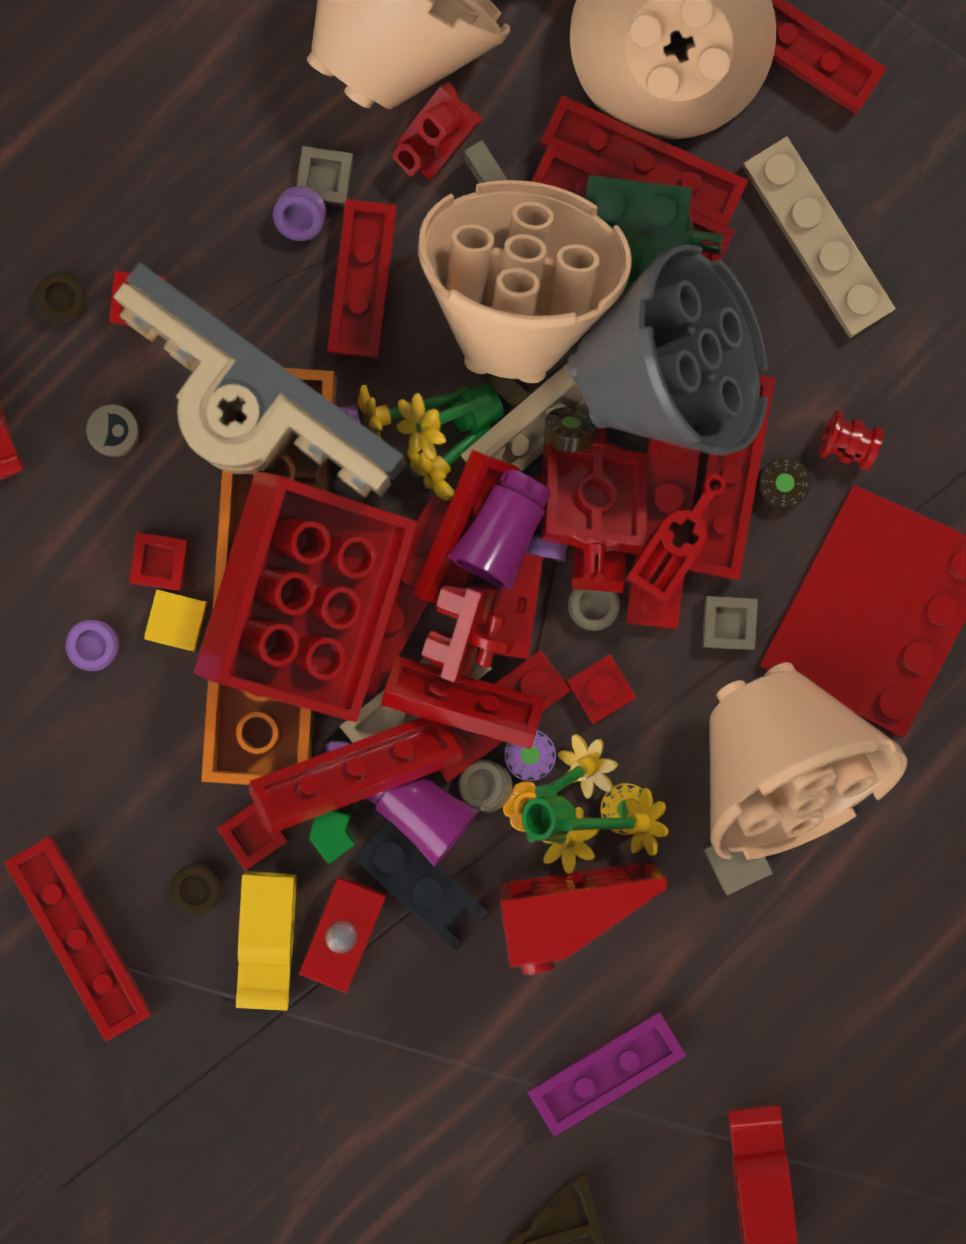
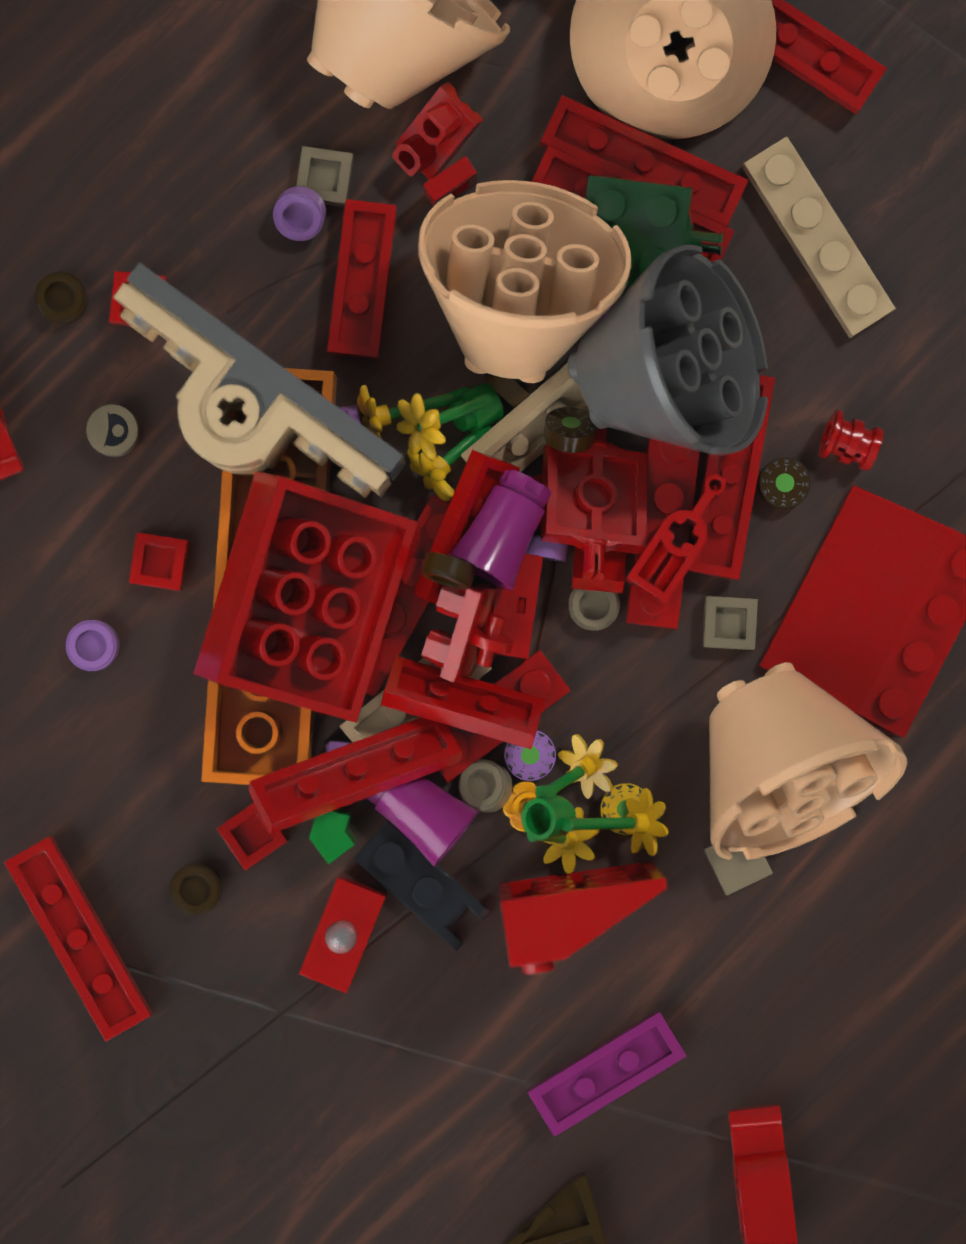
yellow tile [144,589,208,652] -> none
yellow piece [236,871,297,1011] -> none
dark tan tile [464,140,507,183] -> none
red plate [566,654,637,724] -> none
none -> dark brown tile [421,552,476,590]
none -> red tile [423,156,477,207]

